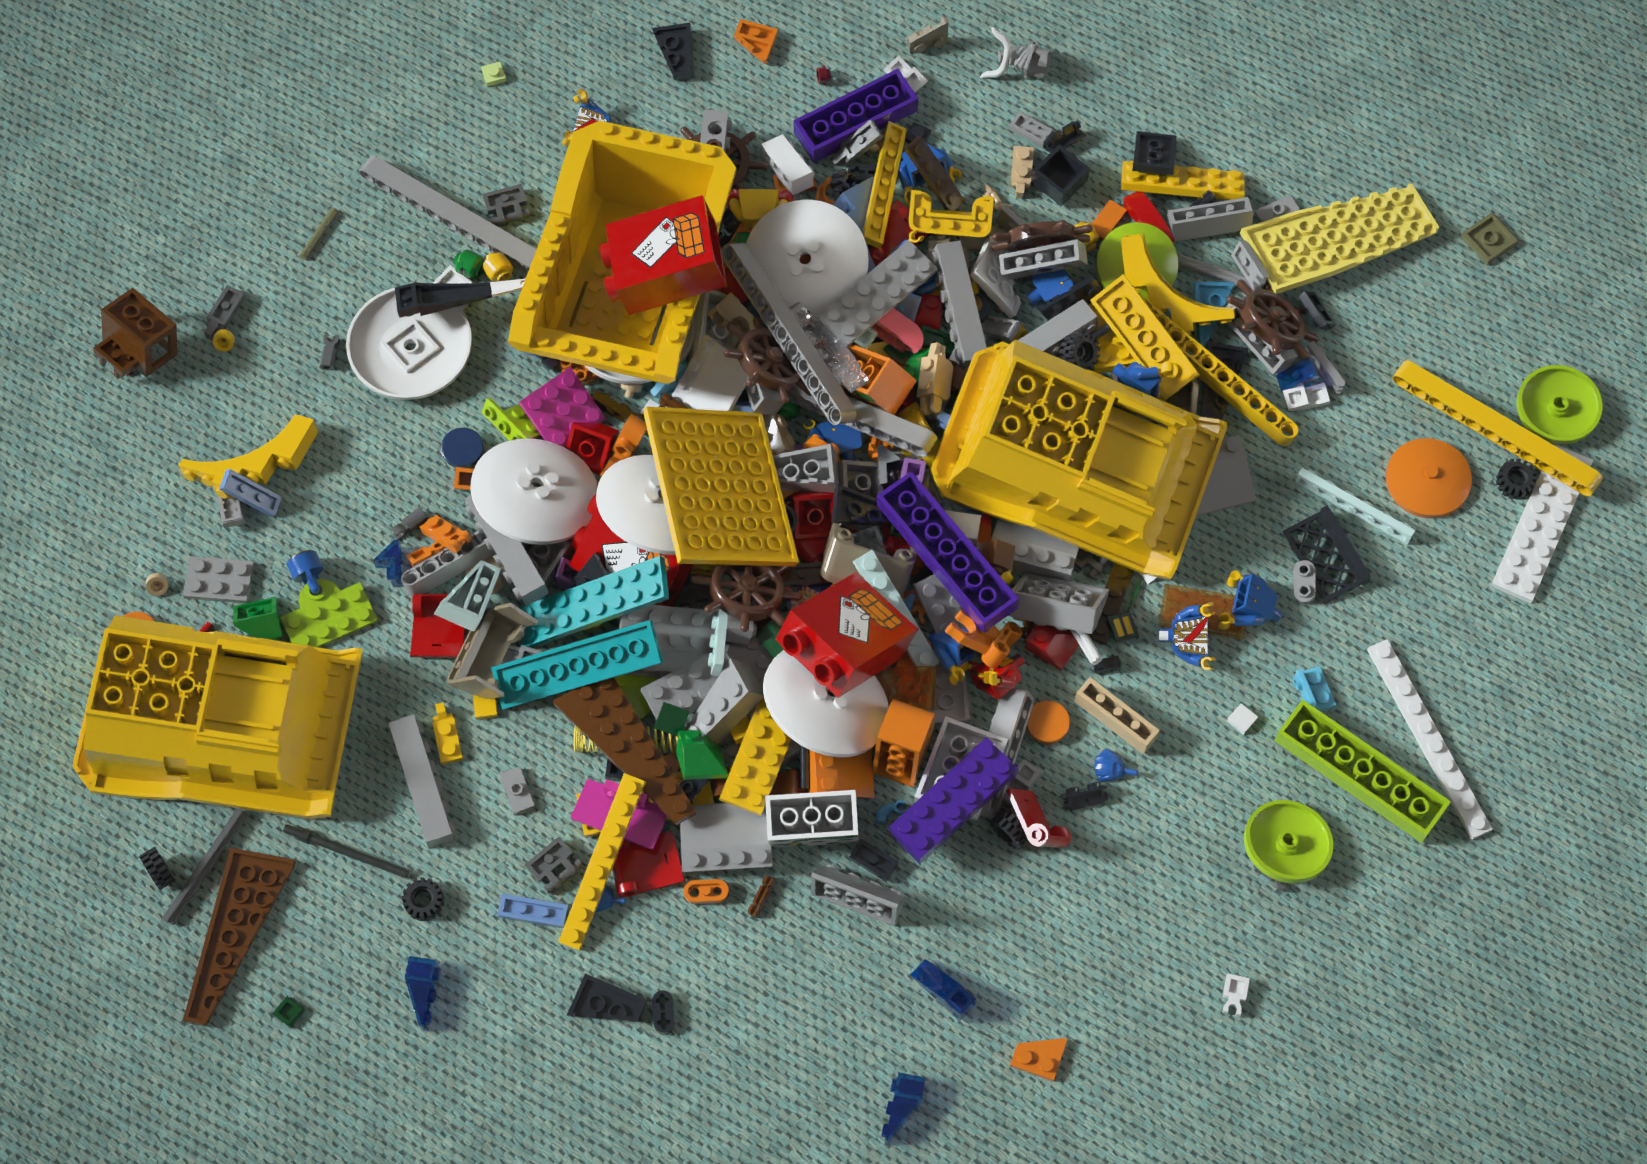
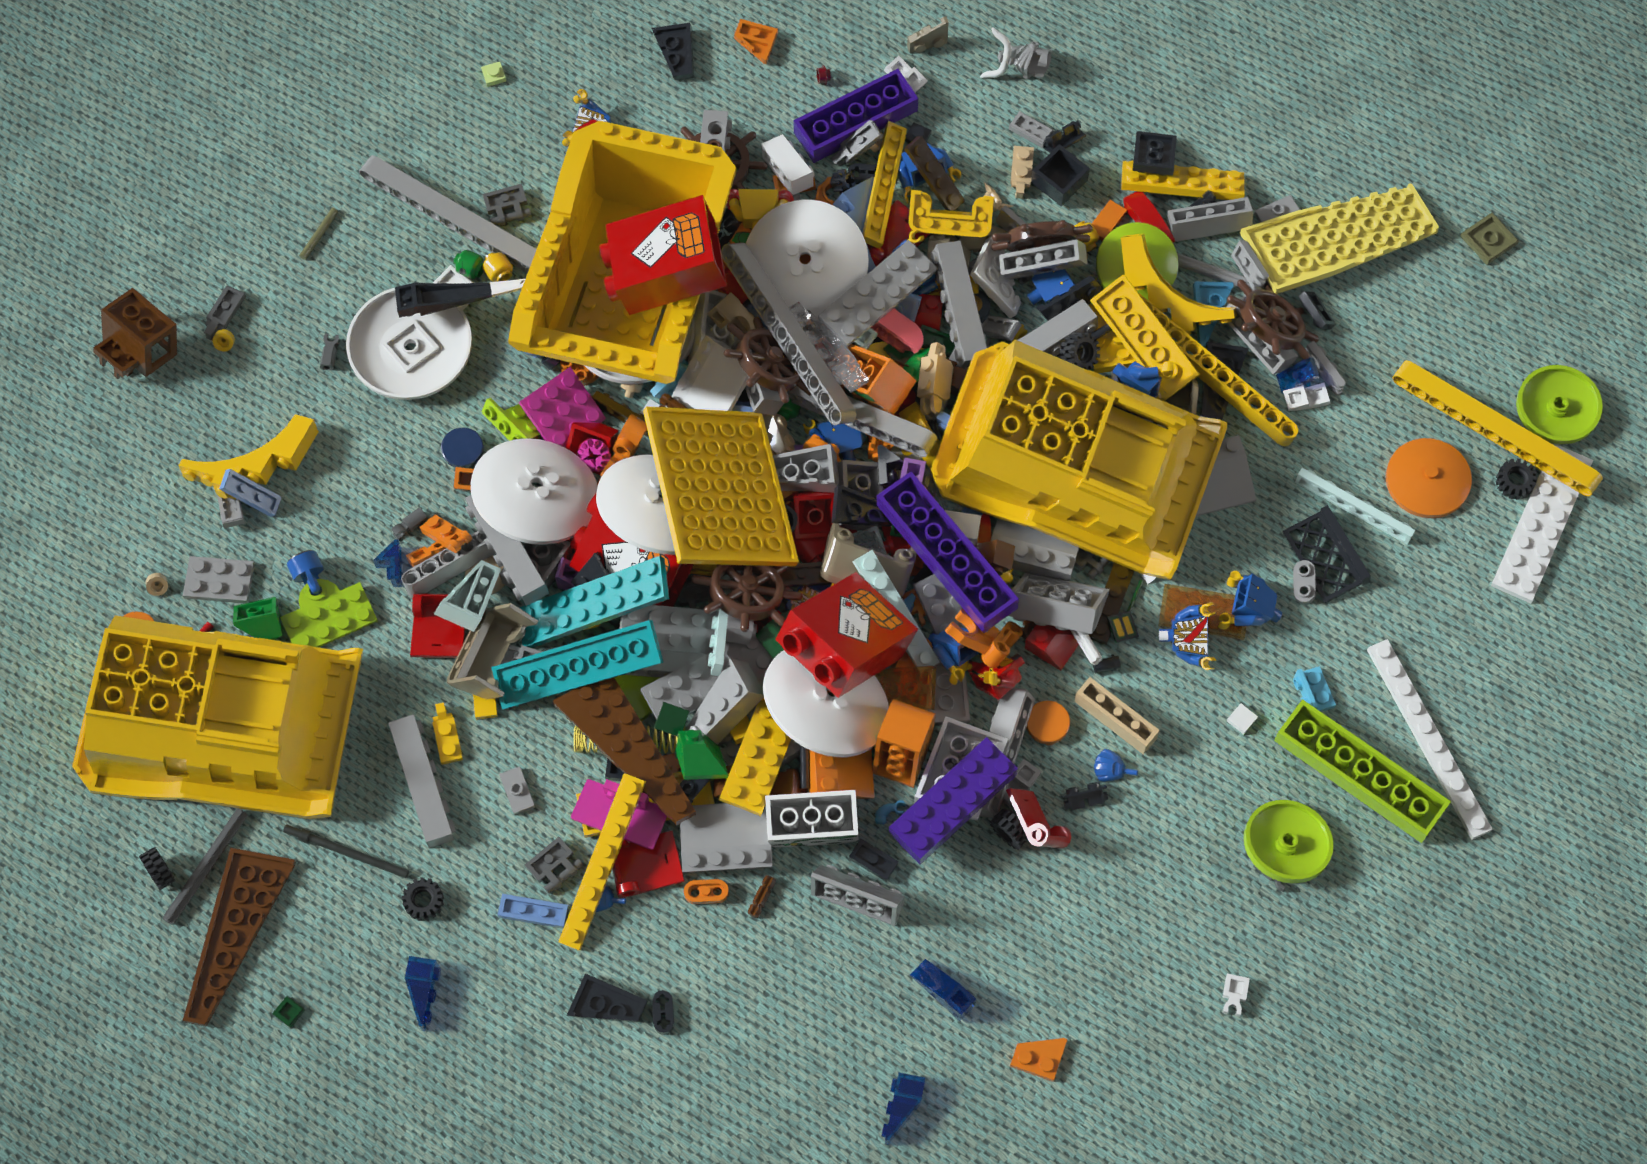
none -> dark pink gear [578,439,611,472]

